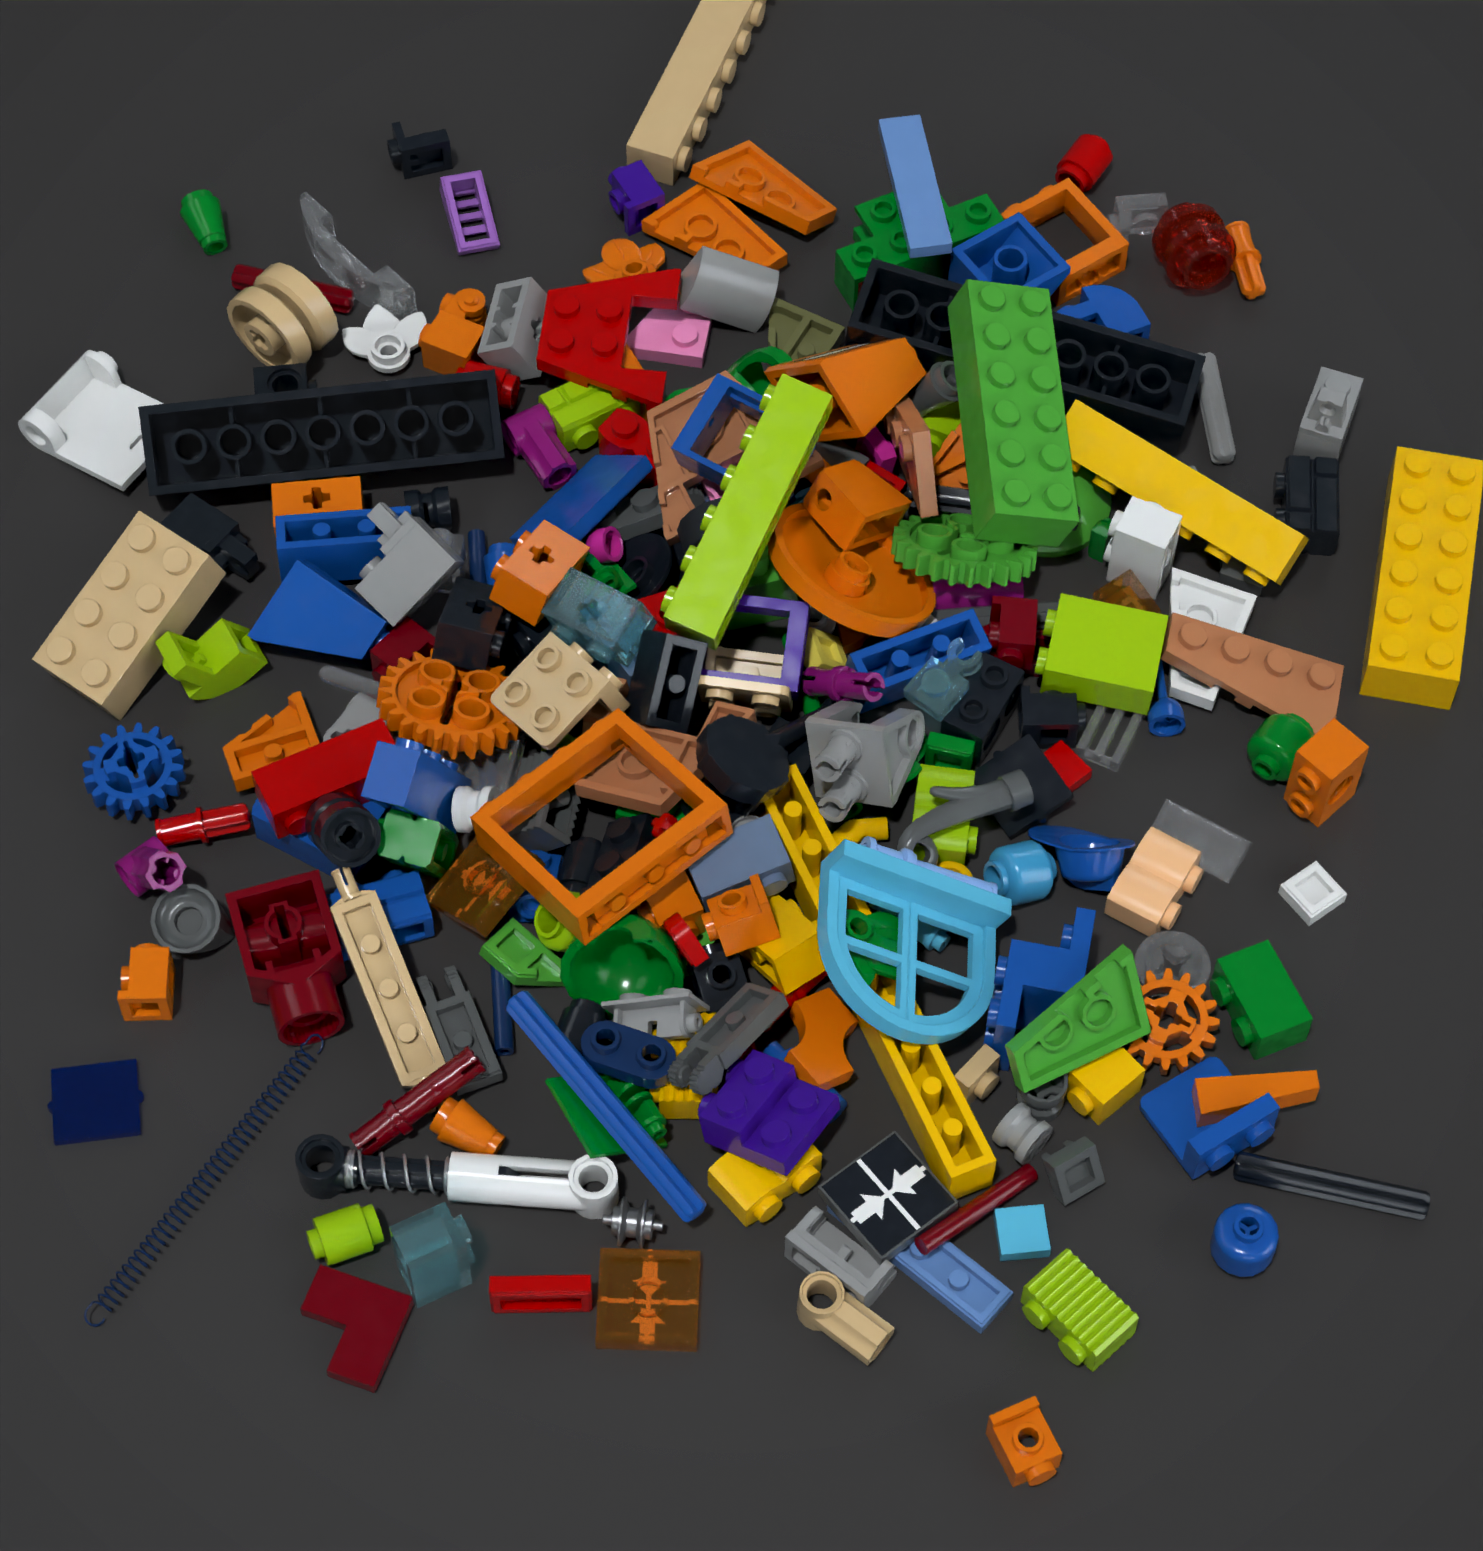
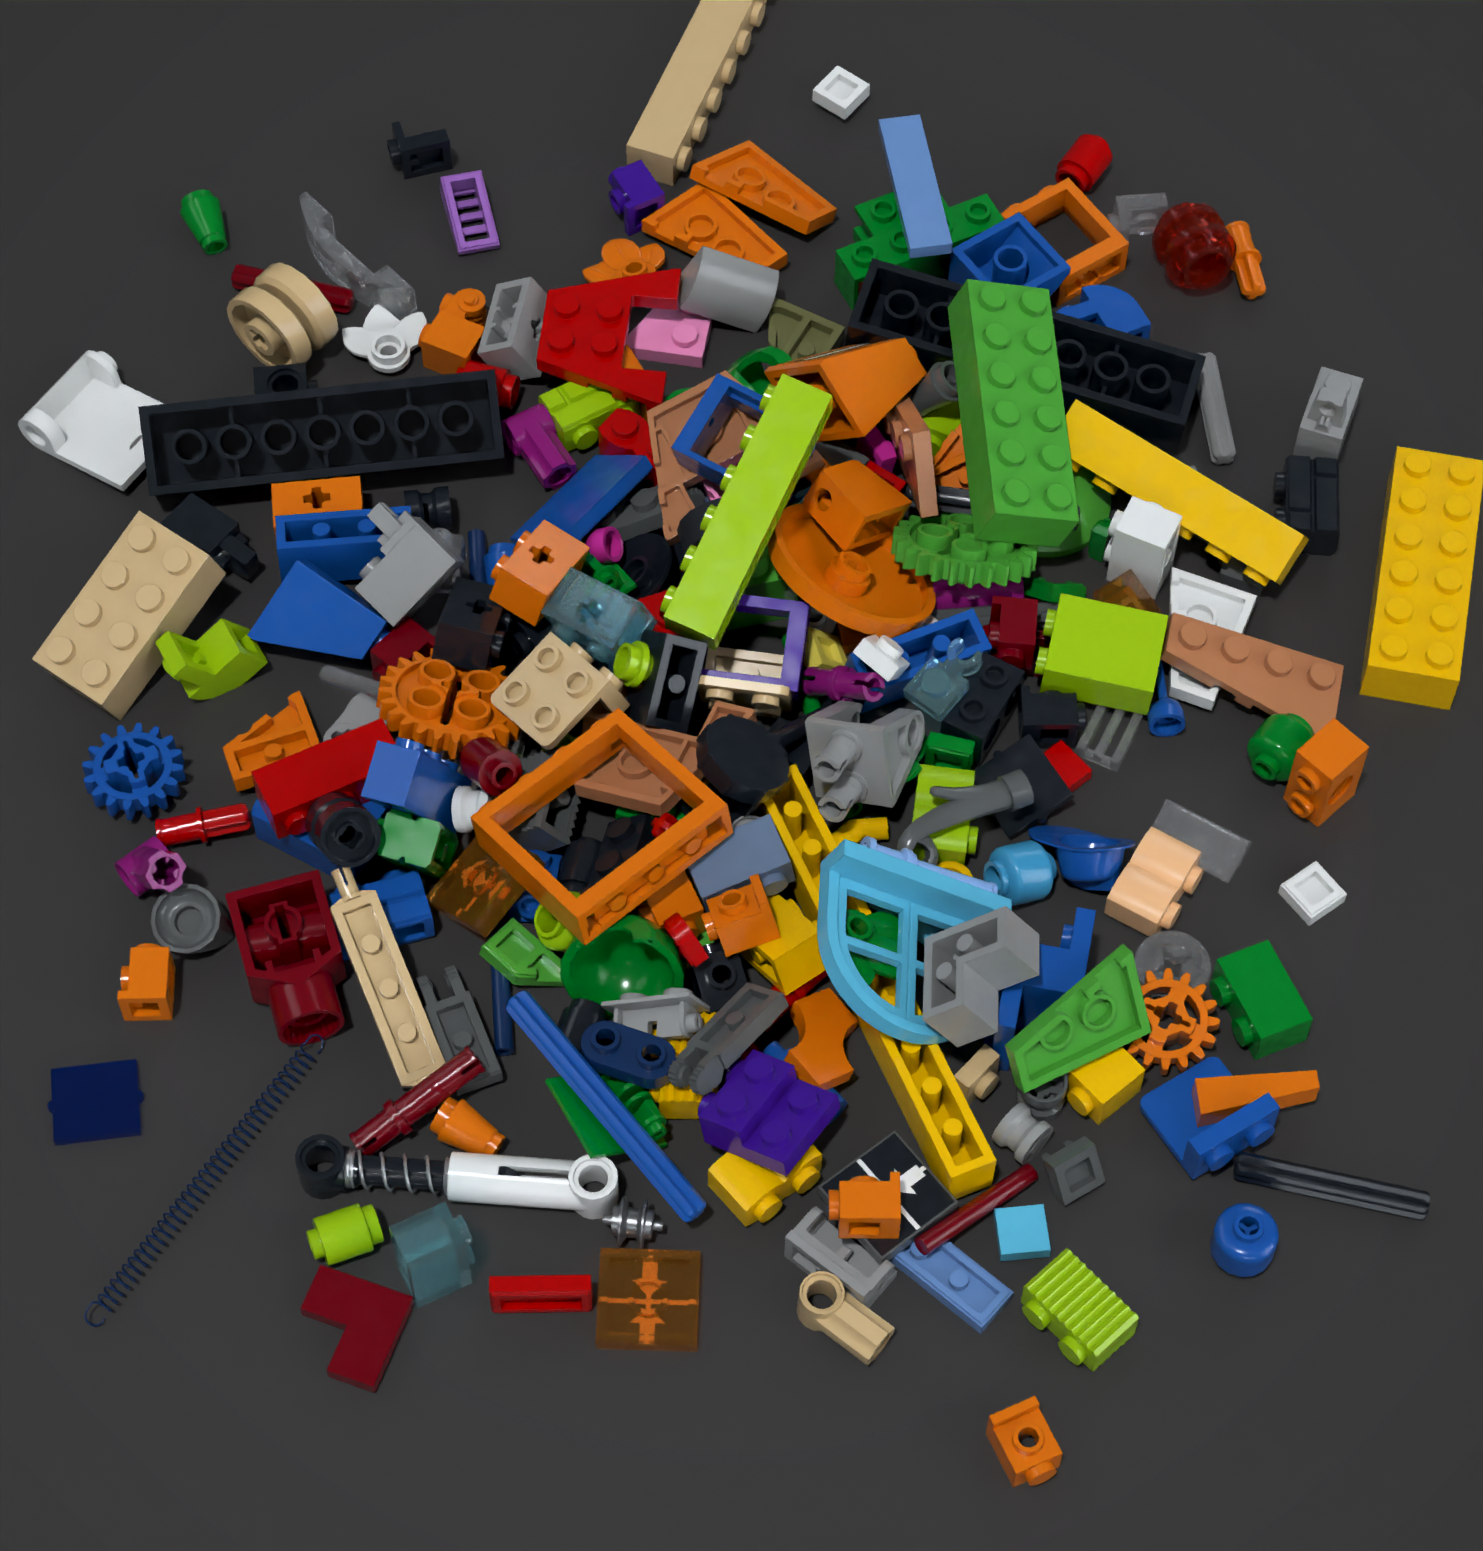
none -> dark red brick [460,737,522,796]
none -> lime plate [613,641,653,688]
none -> white plate [812,65,870,120]
none -> orange brick [828,1172,901,1239]
none -> white plate [853,634,910,682]
none -> light grey brick [923,906,1039,1047]
none -> green tile [1023,577,1086,602]

